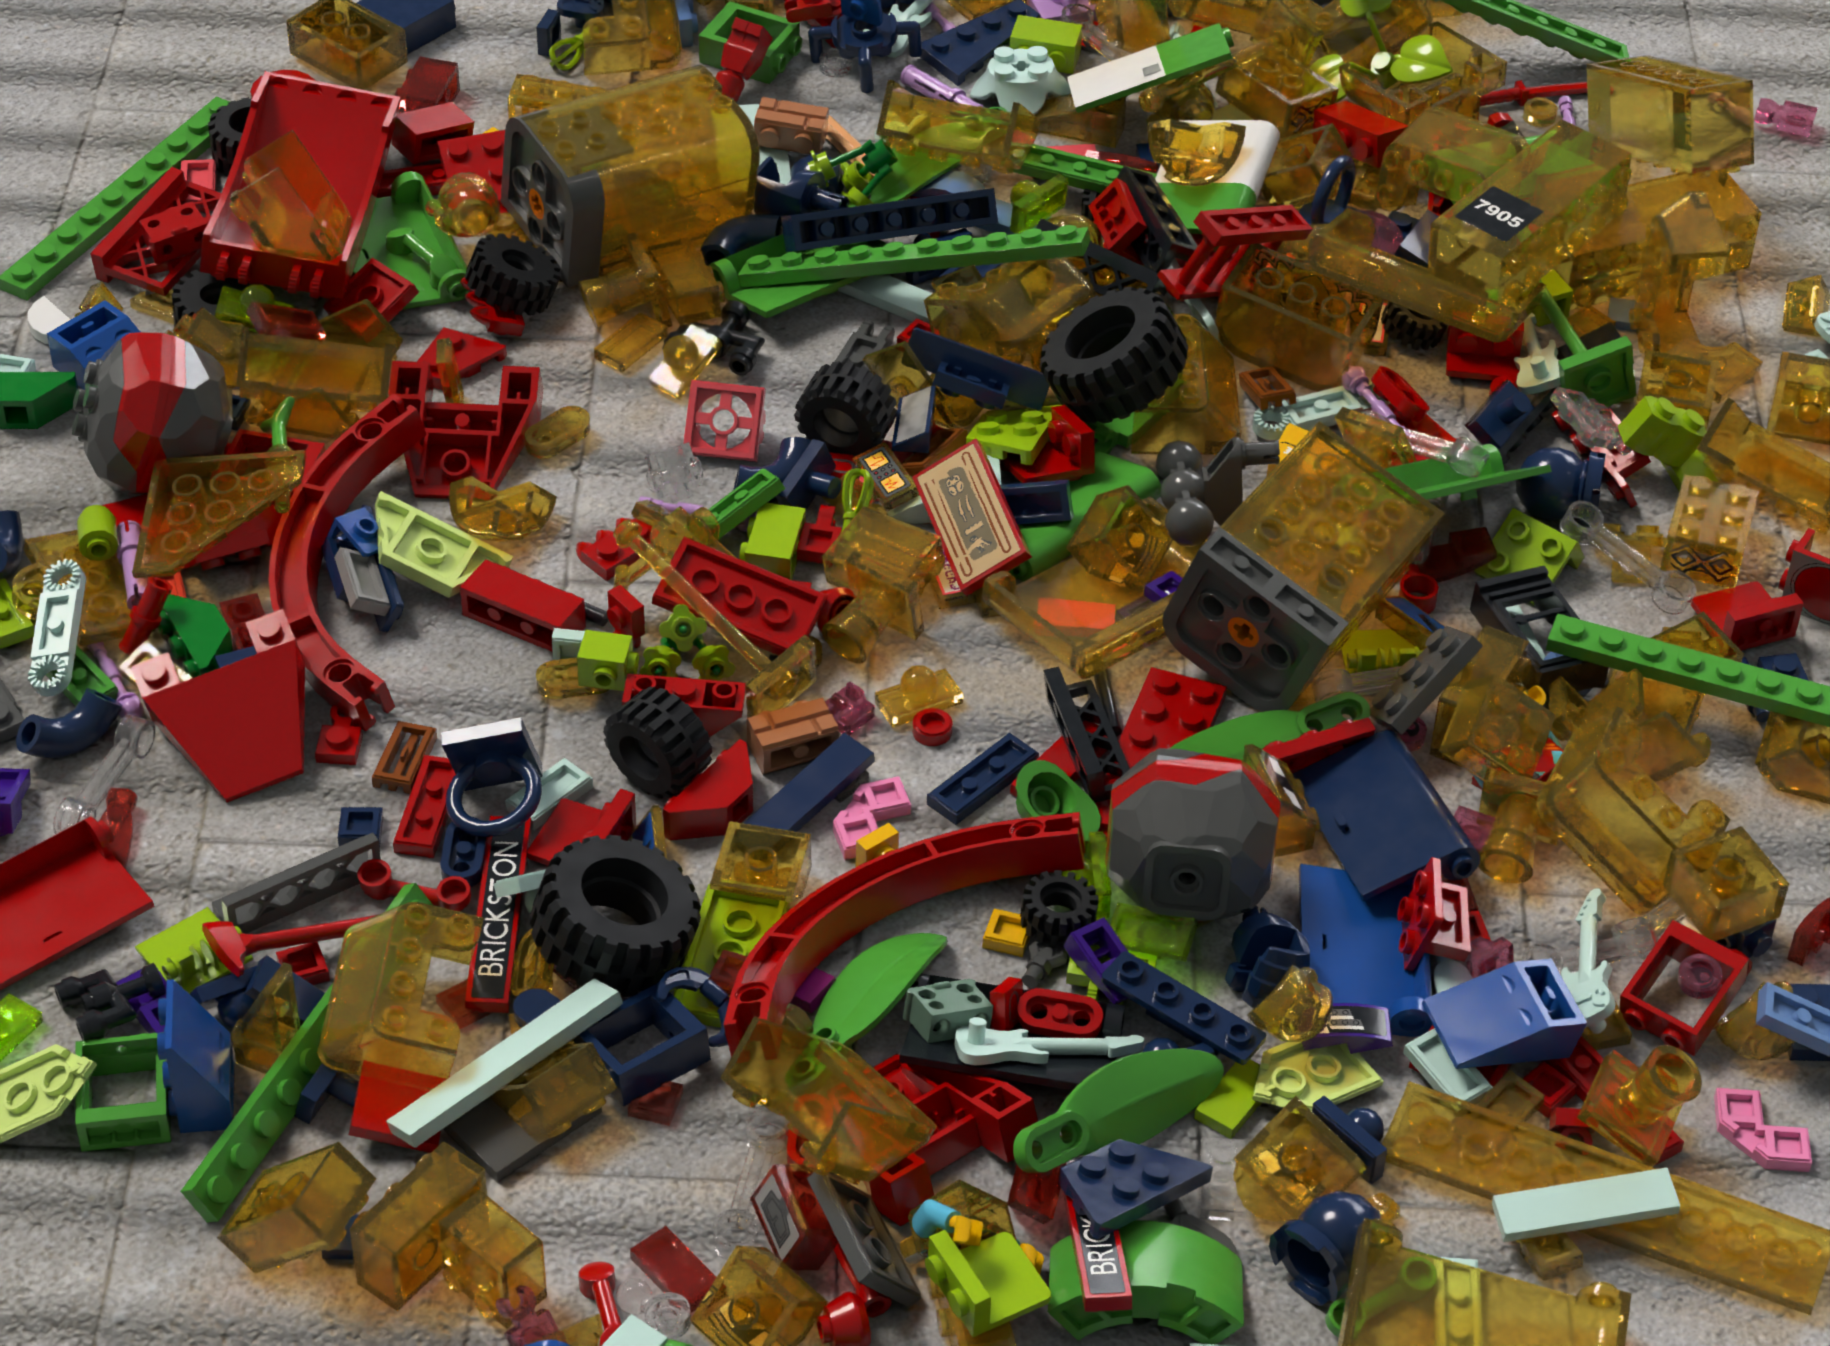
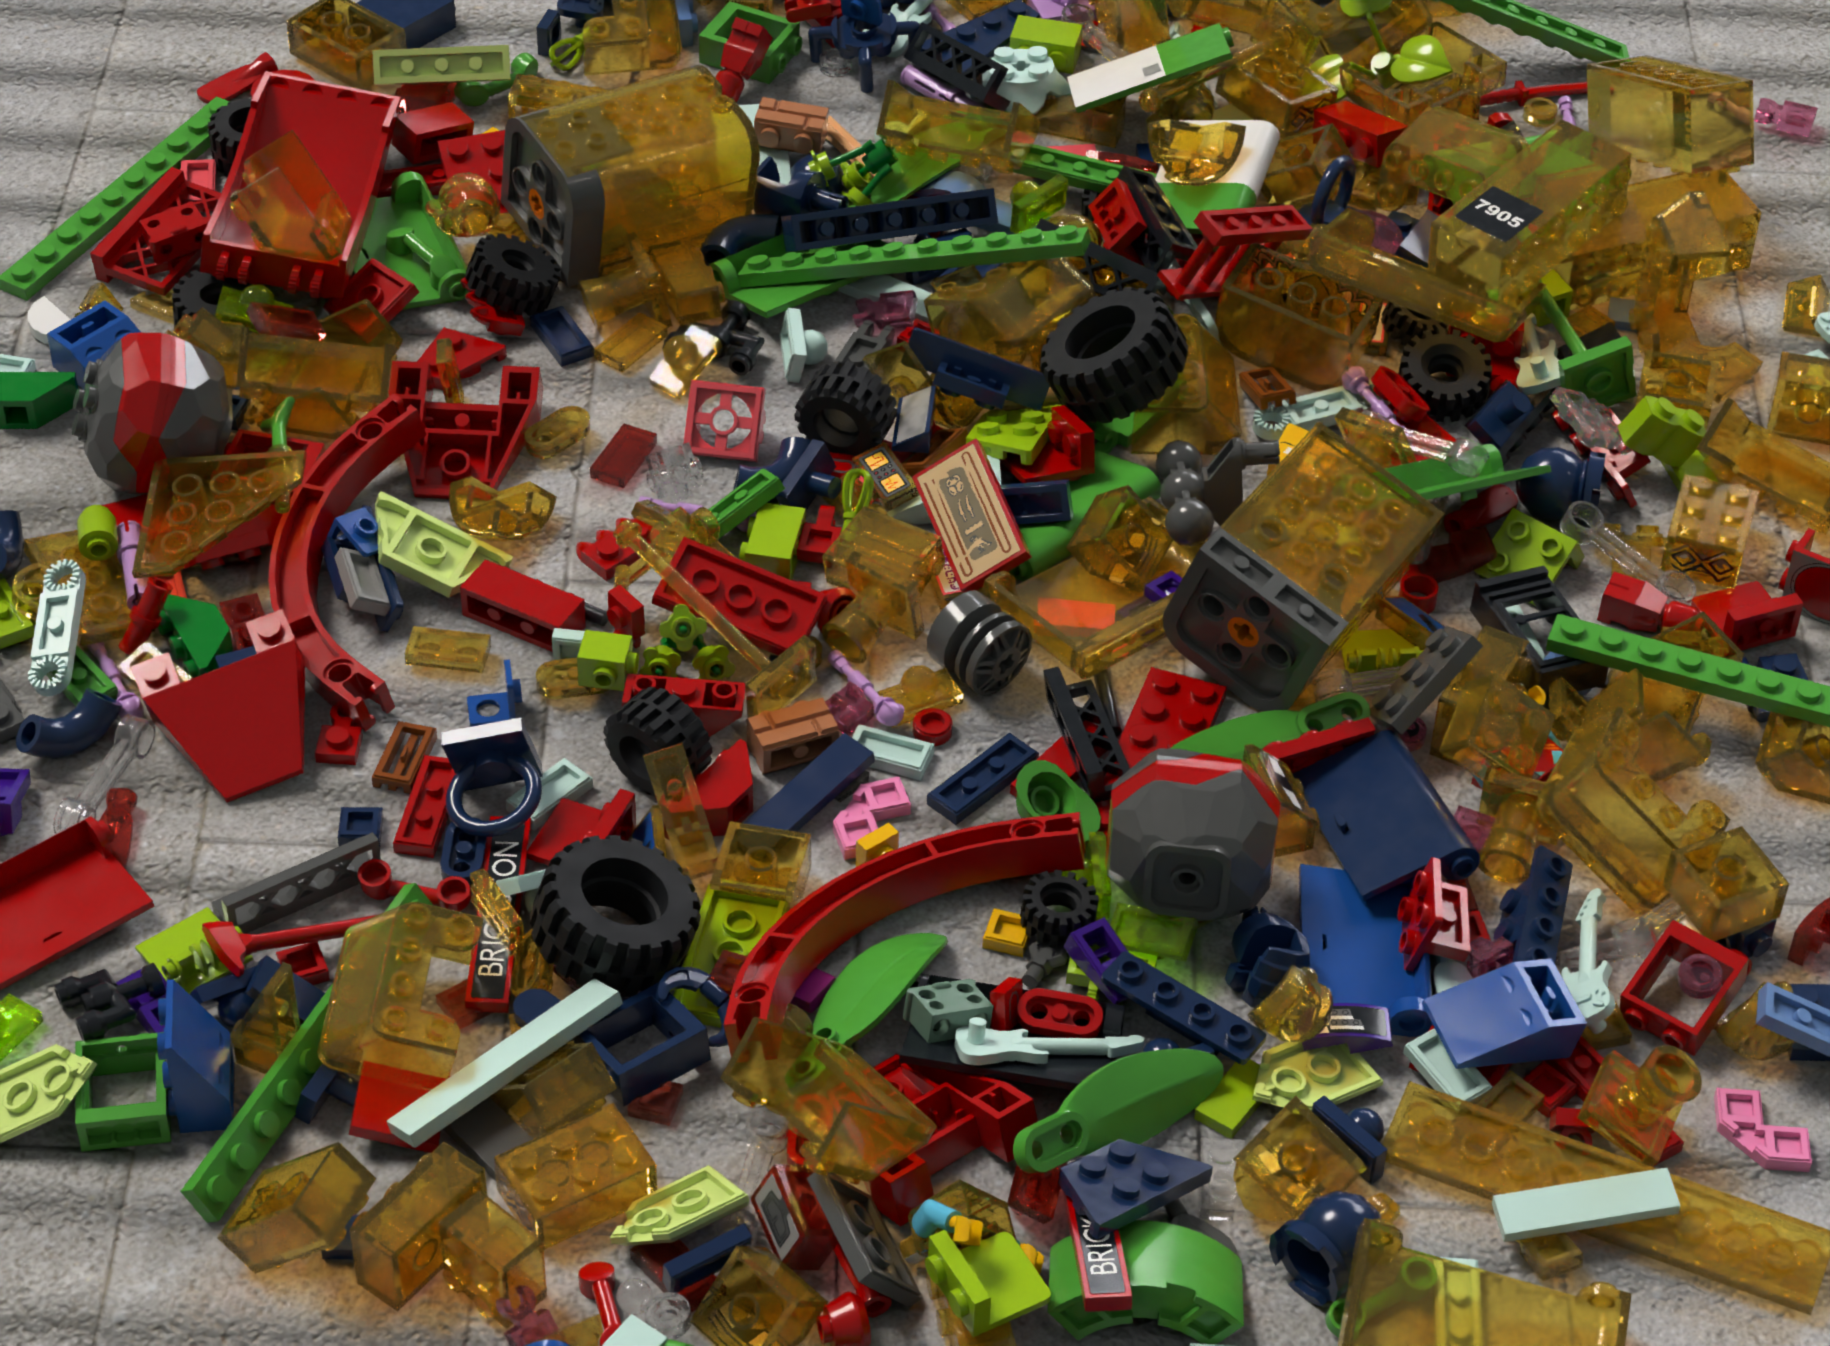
none -> red piece [196,52,278,103]
none -> yellowish green fence [372,45,511,86]
none -> clear yellow plate [404,626,491,673]
none -> bright green bar [454,52,539,107]
none -> blue bracket [467,659,522,727]
none -> clear yellow tile [470,868,524,957]
none -> clear yellow brick [494,1103,657,1253]
none -> dark blue tile [530,306,594,367]
none -> clear red tile [590,423,657,488]
none -> yellowish green tile [610,1165,750,1246]
none -> clear yellow slope [643,743,723,880]
none -> dark blue tile [662,1223,752,1294]
none -> light aqua tile [779,308,828,383]
none -> lavender piece [827,650,904,726]
none -> clear pink plate [852,290,918,330]
none -> light aqua tile [852,724,934,781]
none -> black fence [903,22,1011,113]
none -> dark grey wheel [927,590,1032,696]
none -> black tyre [1398,328,1492,422]
none -> red piece [1444,484,1518,539]
none -> dark blue bracket [1493,845,1573,966]
none -> red piece [1597,571,1706,640]

